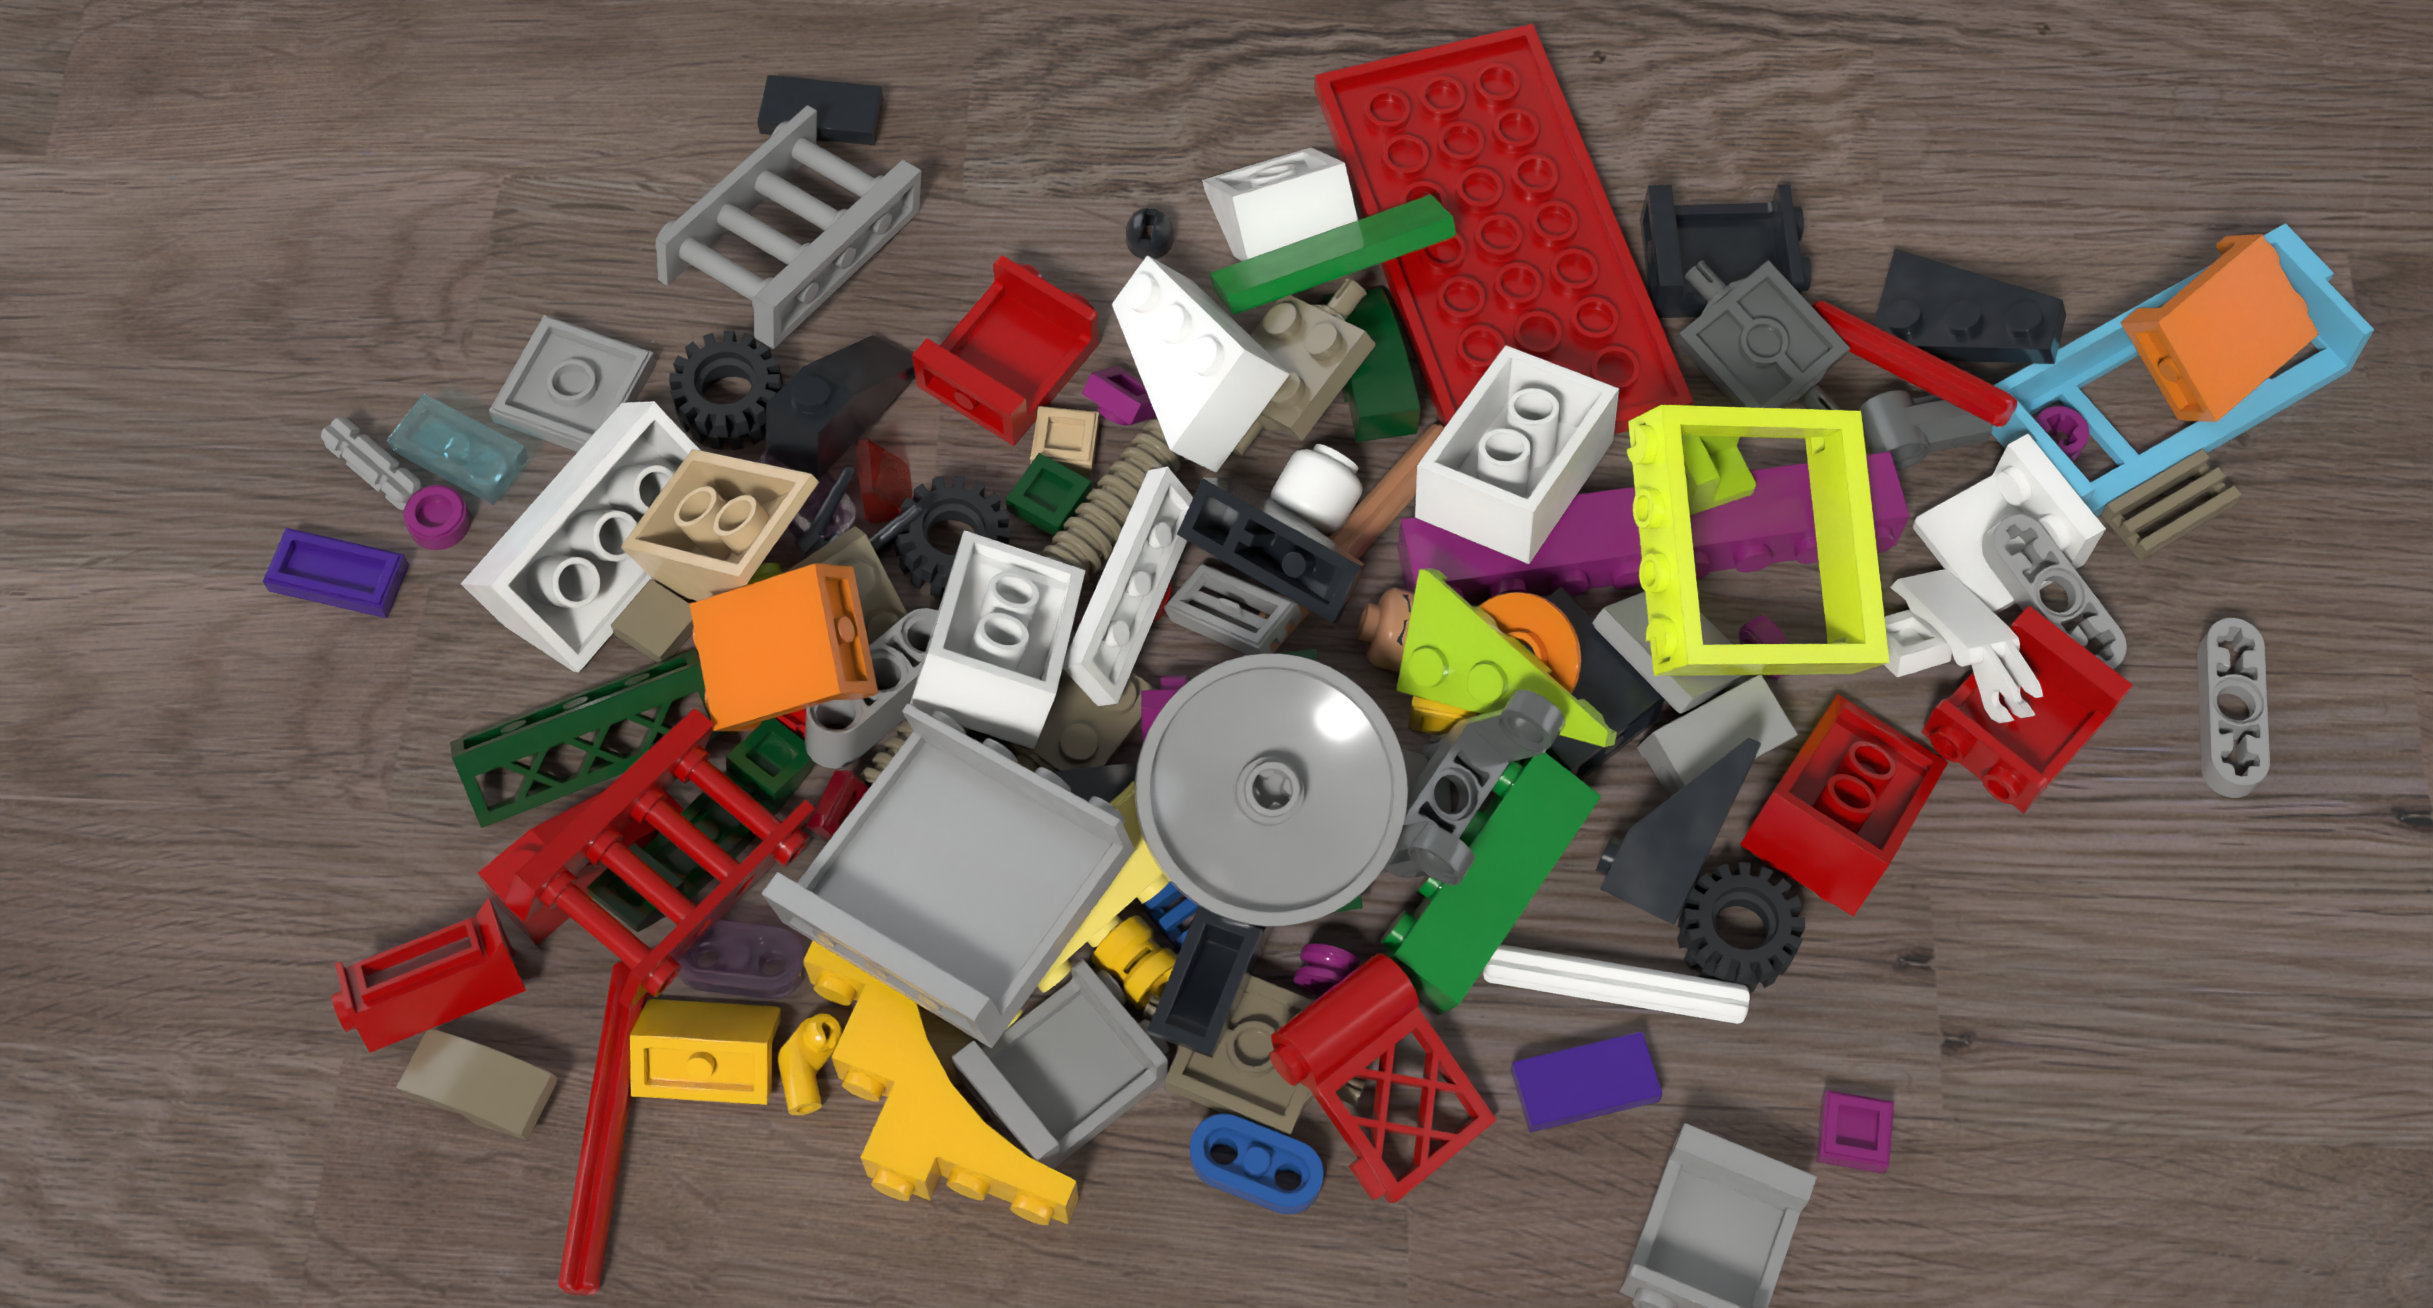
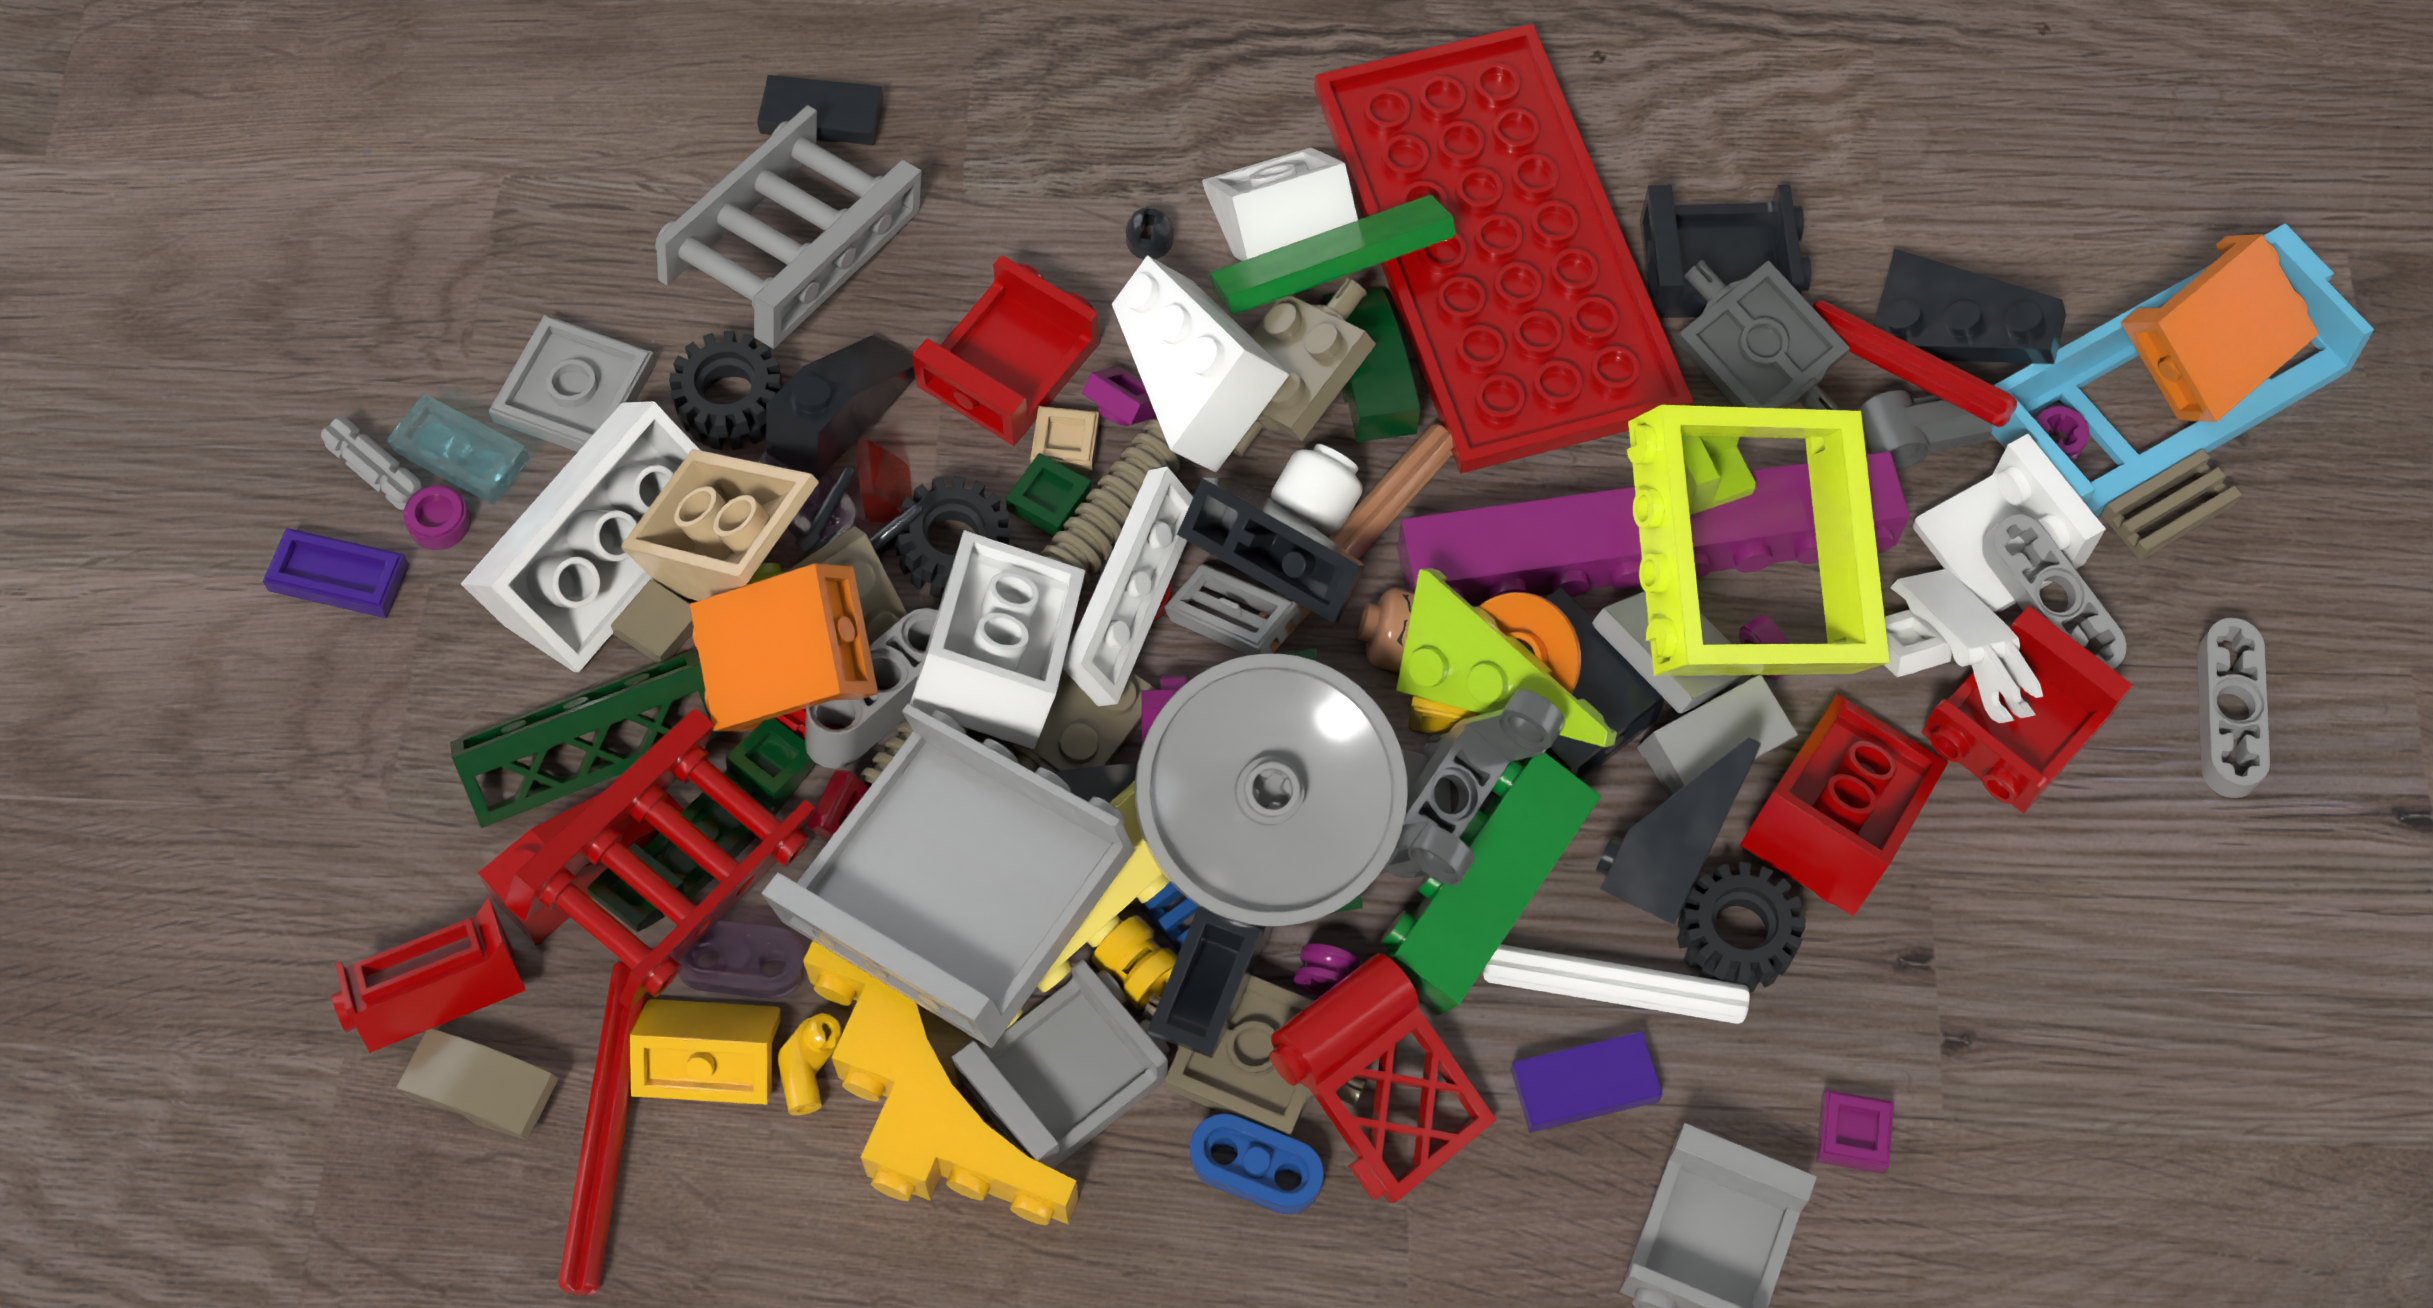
white brick [1415,345,1619,564] -> none

